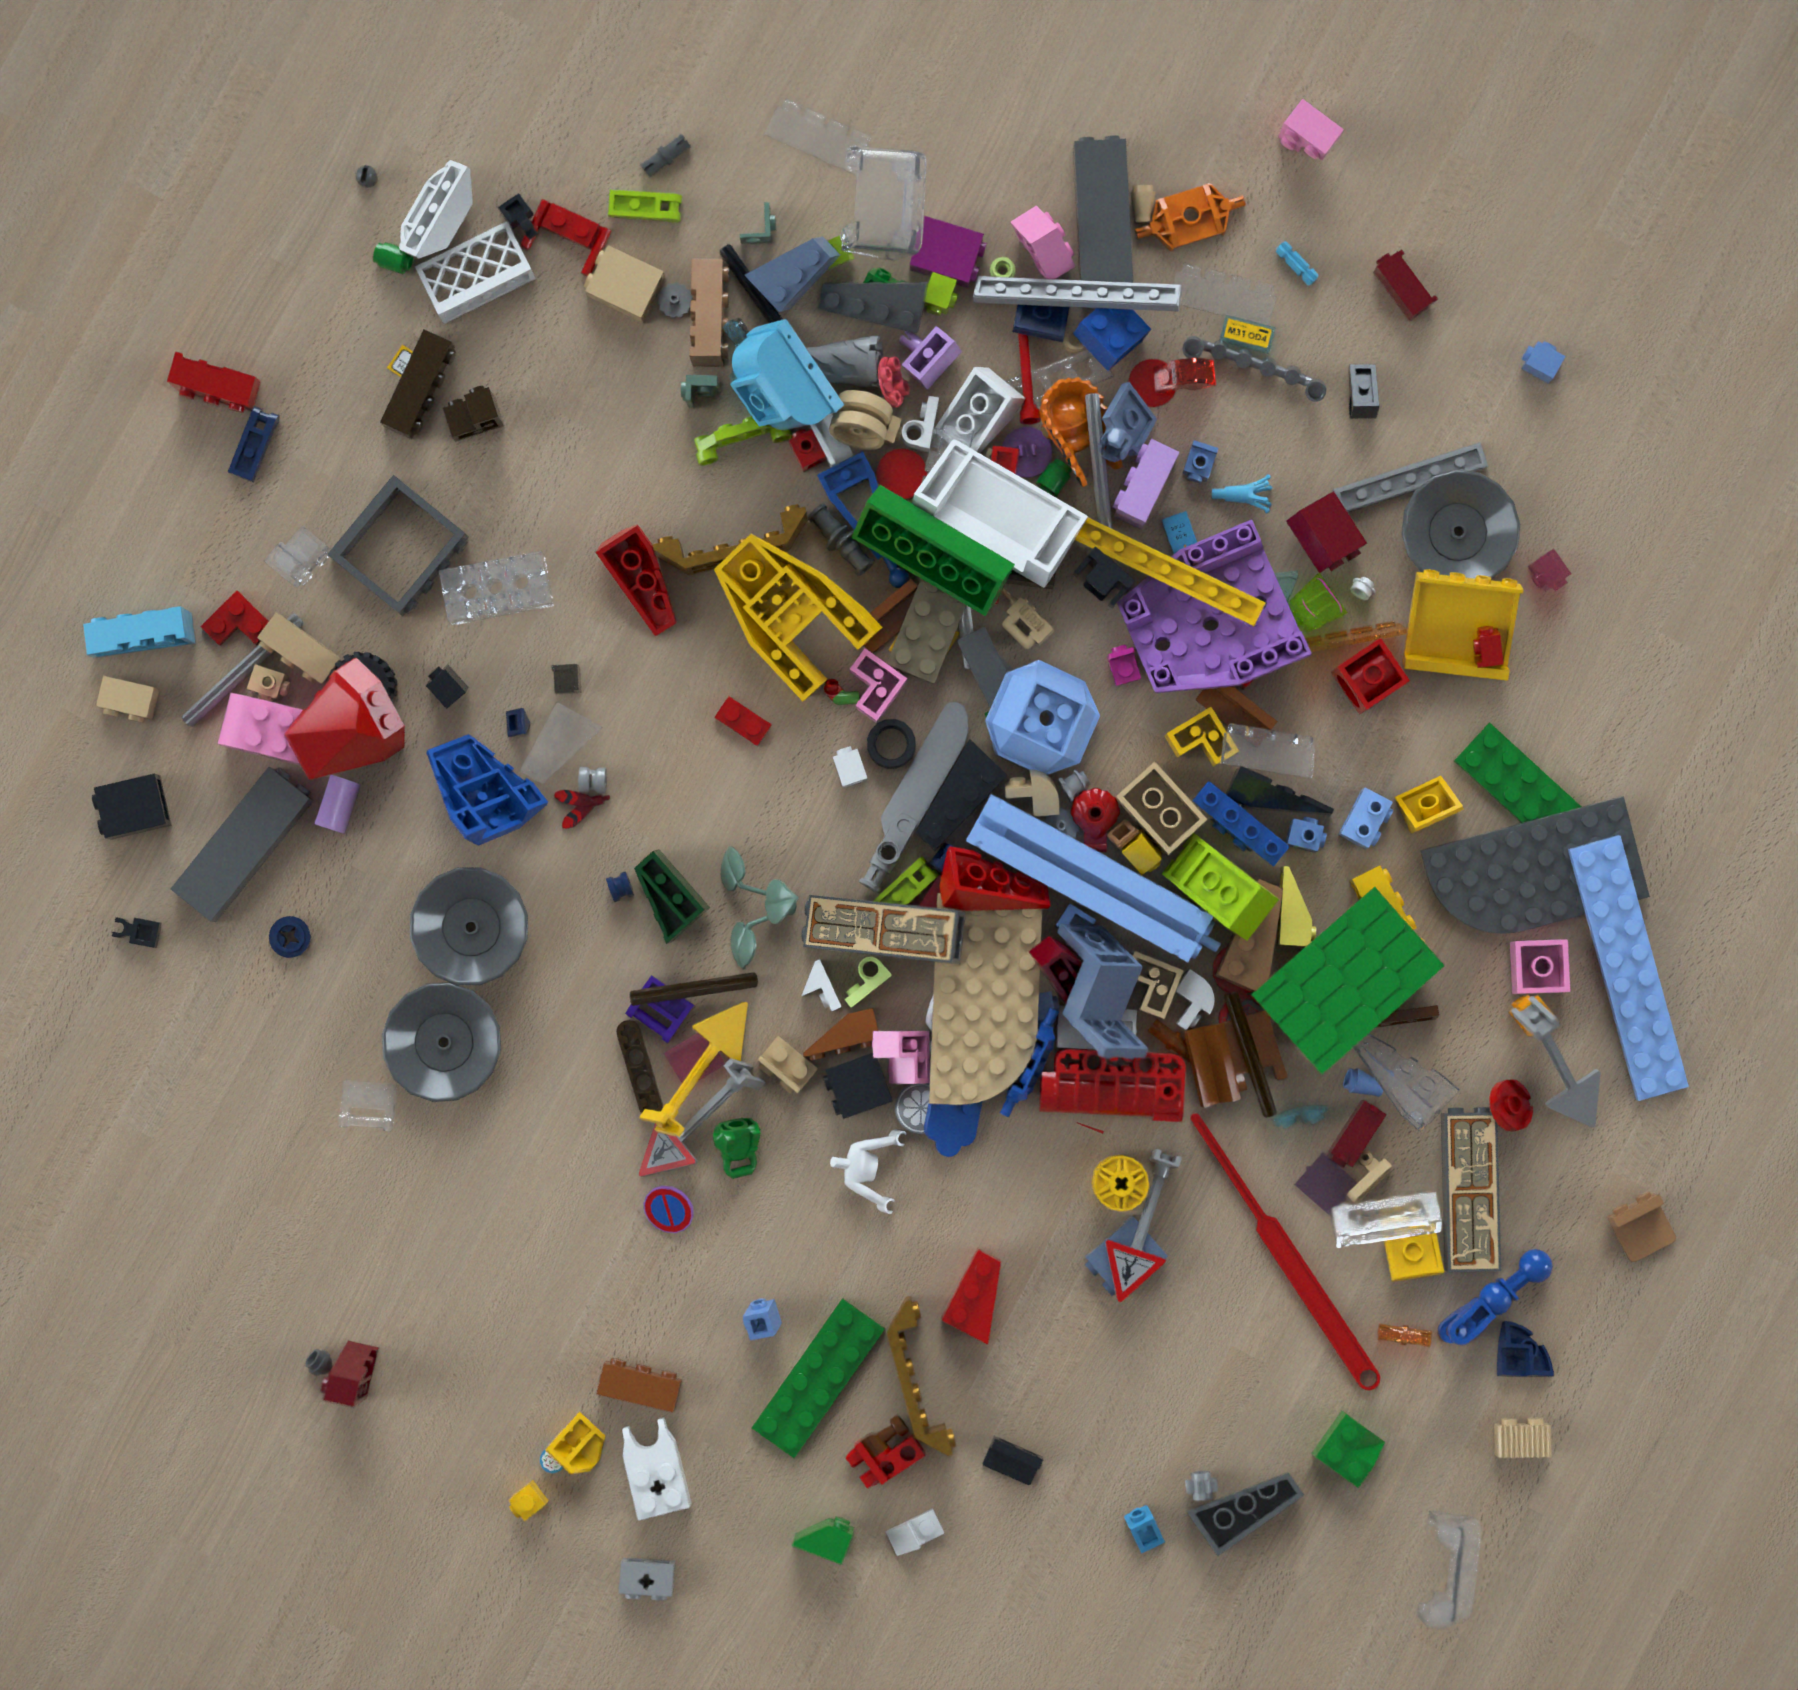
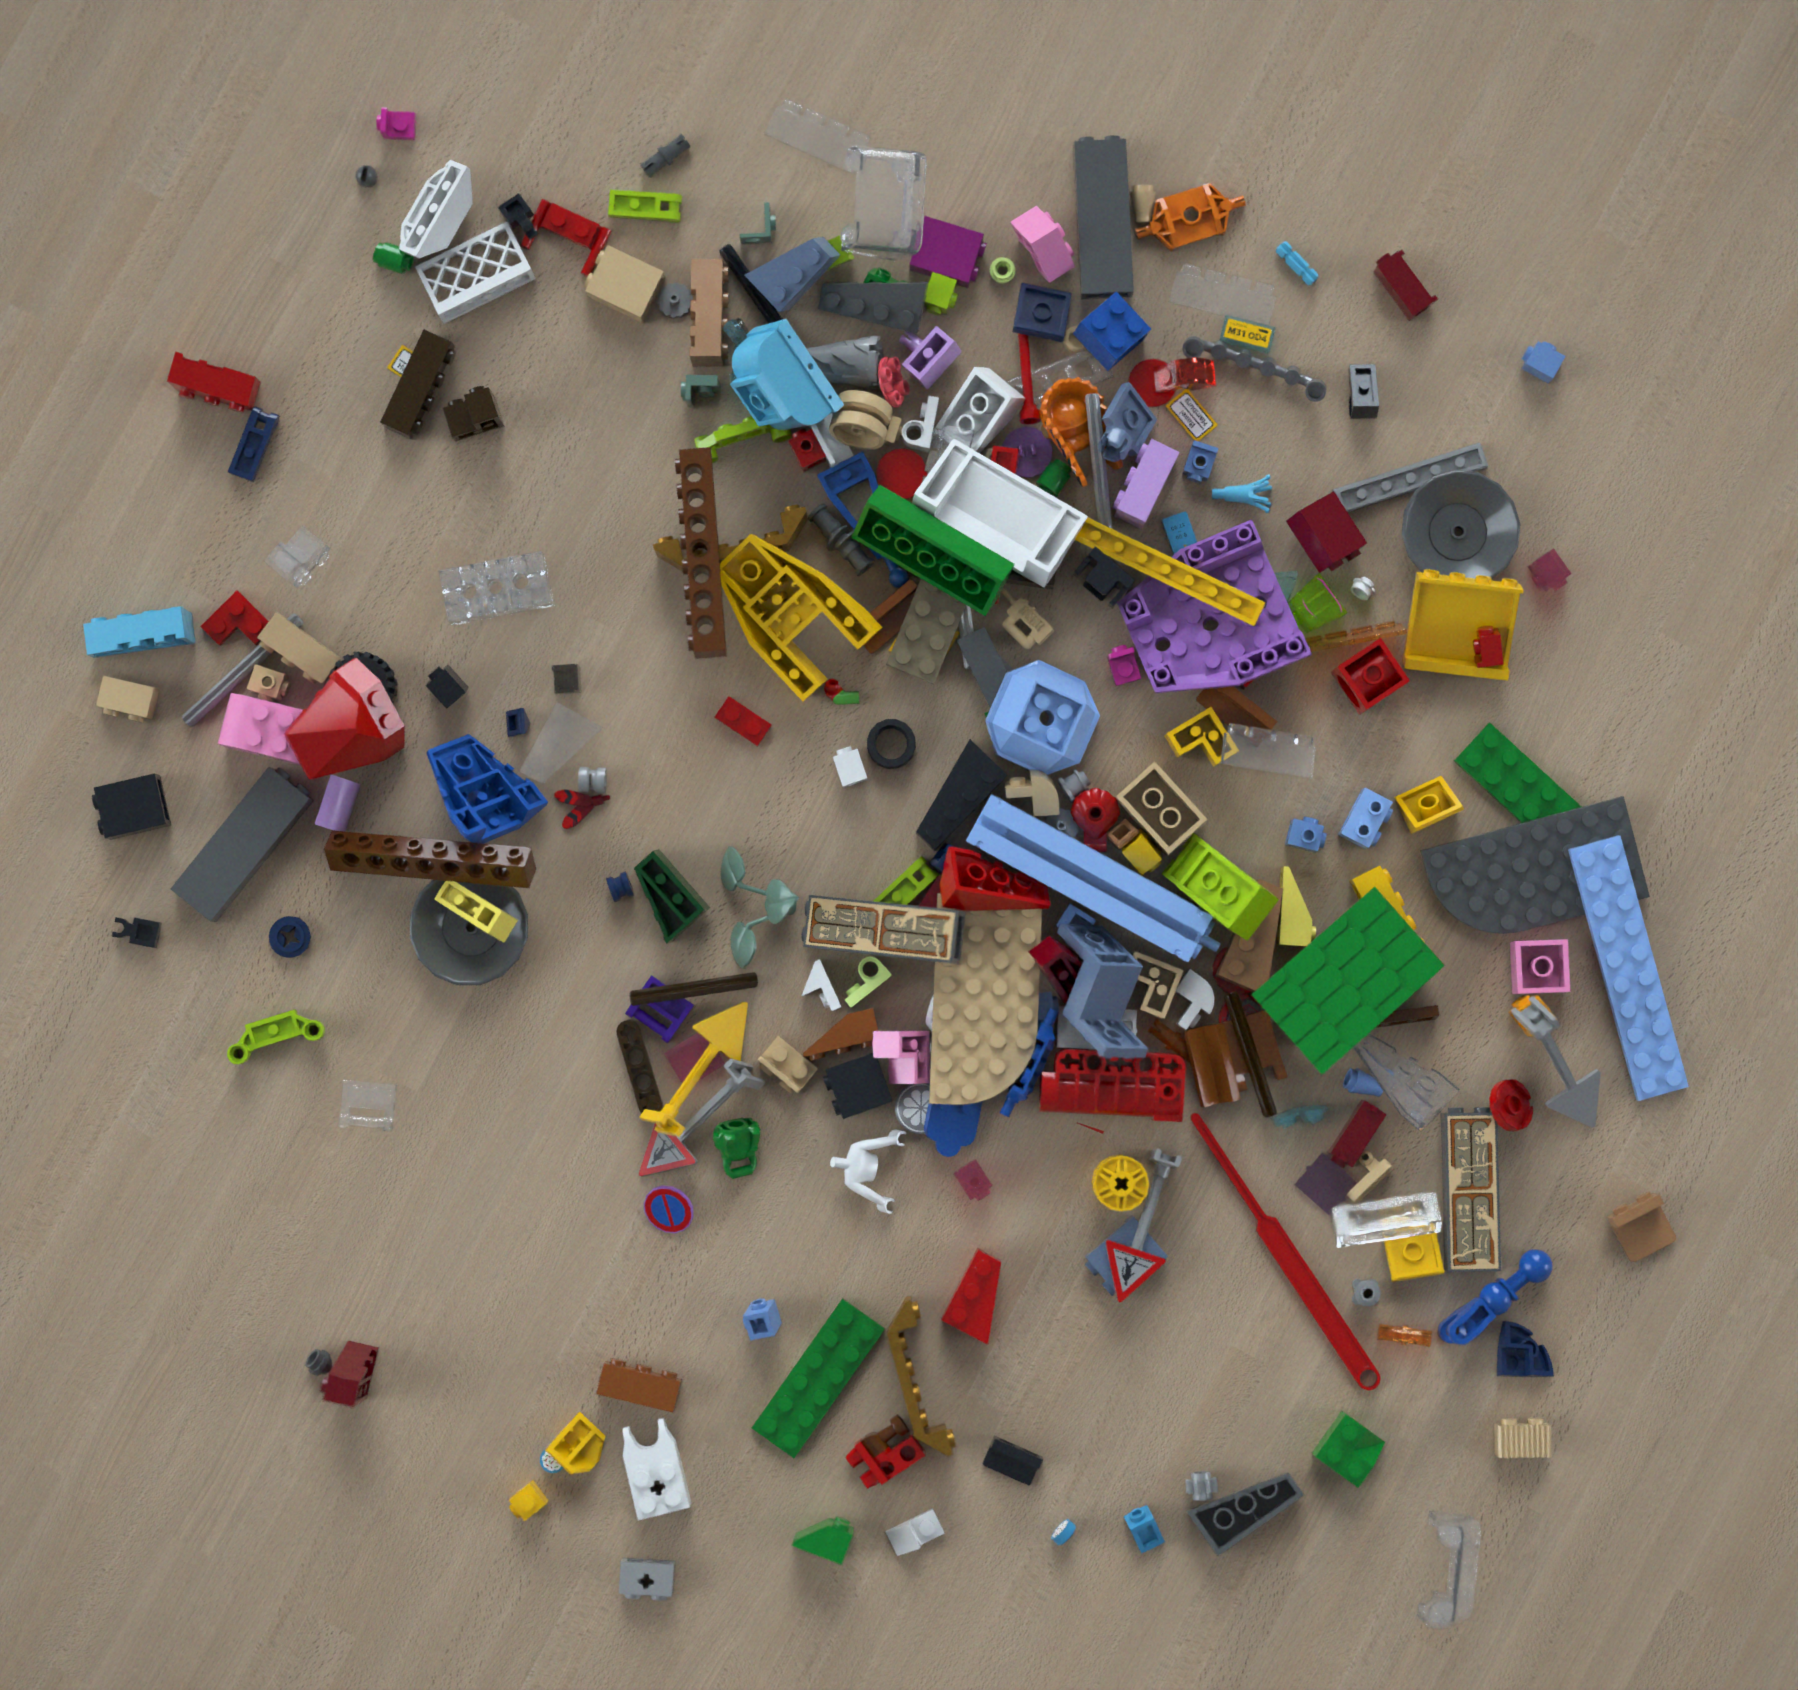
dark grey window [327,475,468,616] -> none
dark grey dish [382,982,501,1102] -> none
red wedge [595,524,677,636] -> none
bright pink brick [850,649,907,723] -> none
light grey piece [859,702,968,893] -> none
light grey tile [973,276,1182,311] -> none
blue bracket [1192,782,1289,867] -> none
black wedge [1226,766,1334,815] -> none
bright pink brick [1278,99,1344,160] -> none
none -> lime plate [227,1009,325,1064]
none -> reddish brown brick [324,830,536,888]
none -> dark pink bracket [376,107,416,140]
none -> light yellow slope [434,881,518,942]
none -> reddish brown brick [675,447,727,659]
none -> clear pink brick [953,1159,993,1201]
none -> dark azure tile [1051,1519,1076,1545]
none -> sticker [1165,388,1218,441]
none -> light grey brick [1352,1279,1381,1307]

